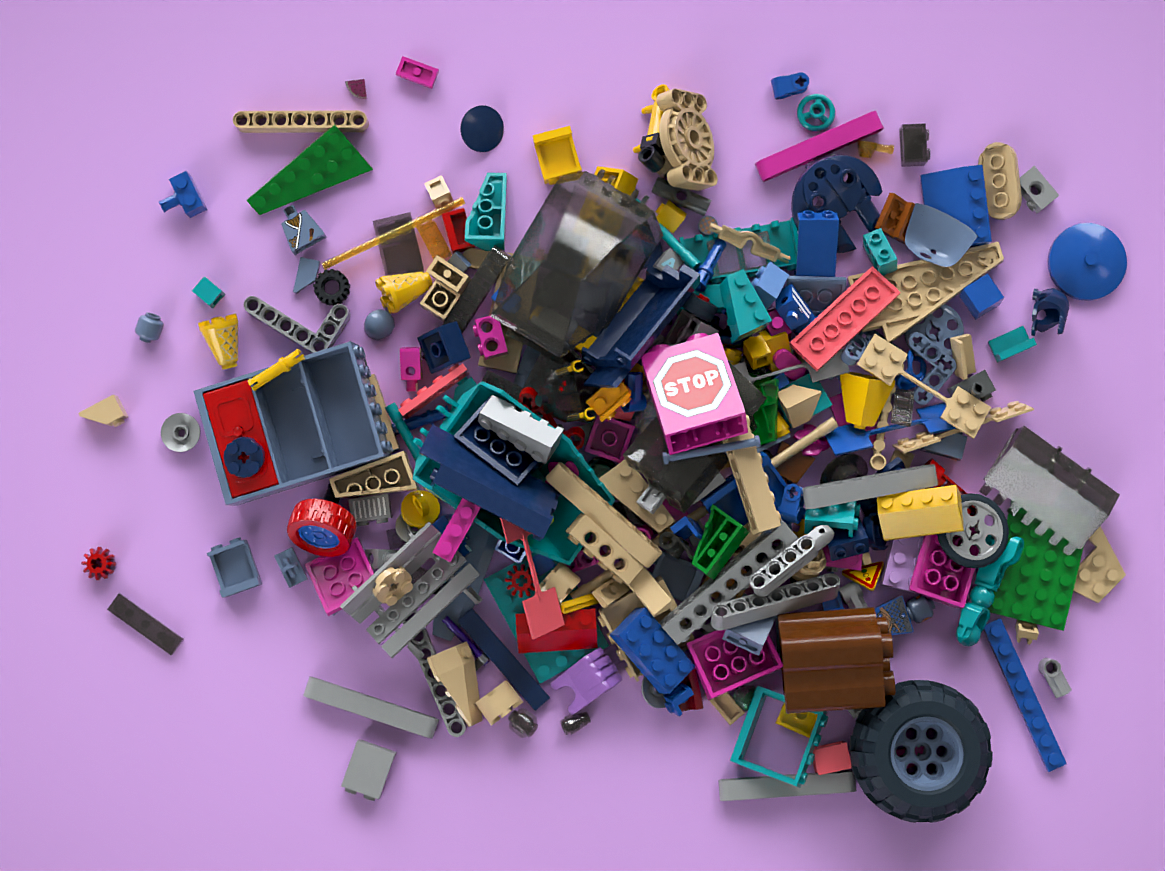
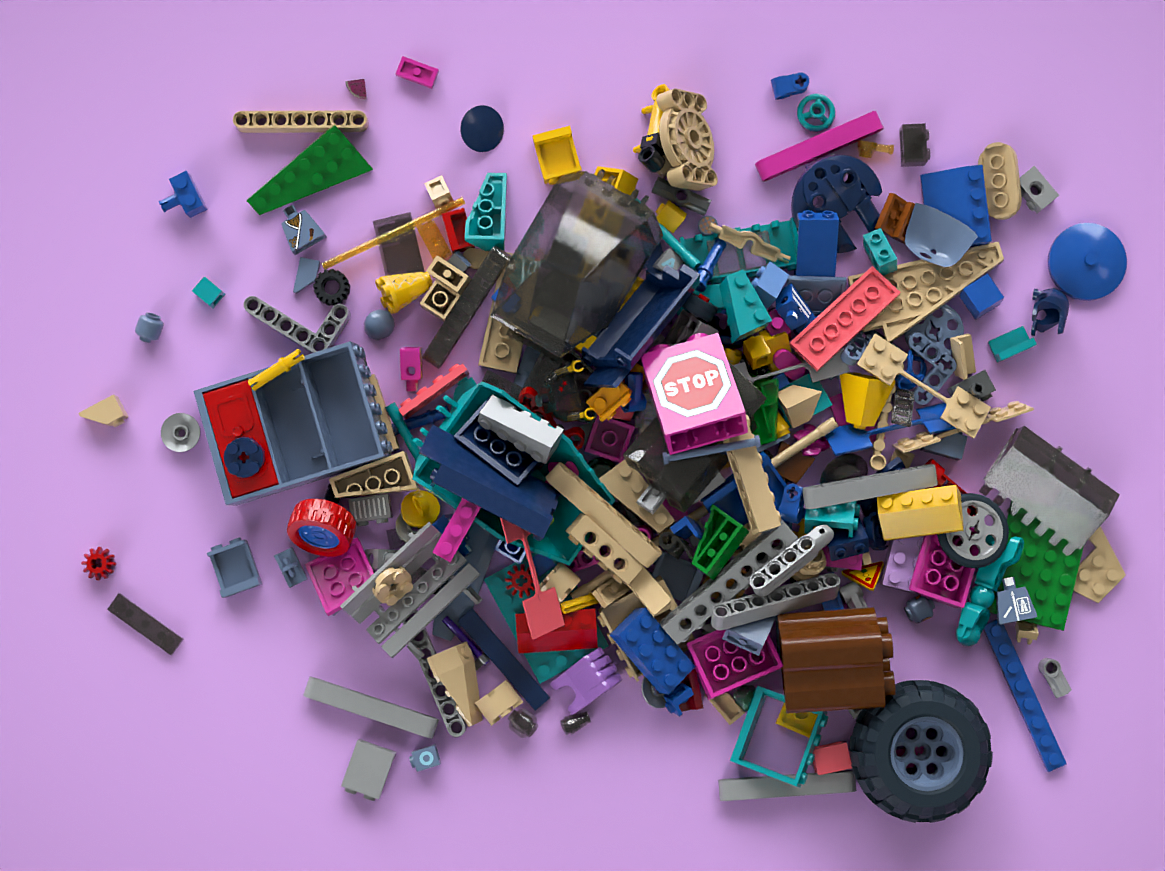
yellow cone [198,313,238,370] -> none
dark blue slope [417,321,471,374] -> none
dark pink brick [473,314,508,360] -> none
torso [875,596,914,635] -> none
none -> sand blue brick [409,744,441,772]
none -> sand blue torso [996,577,1037,625]

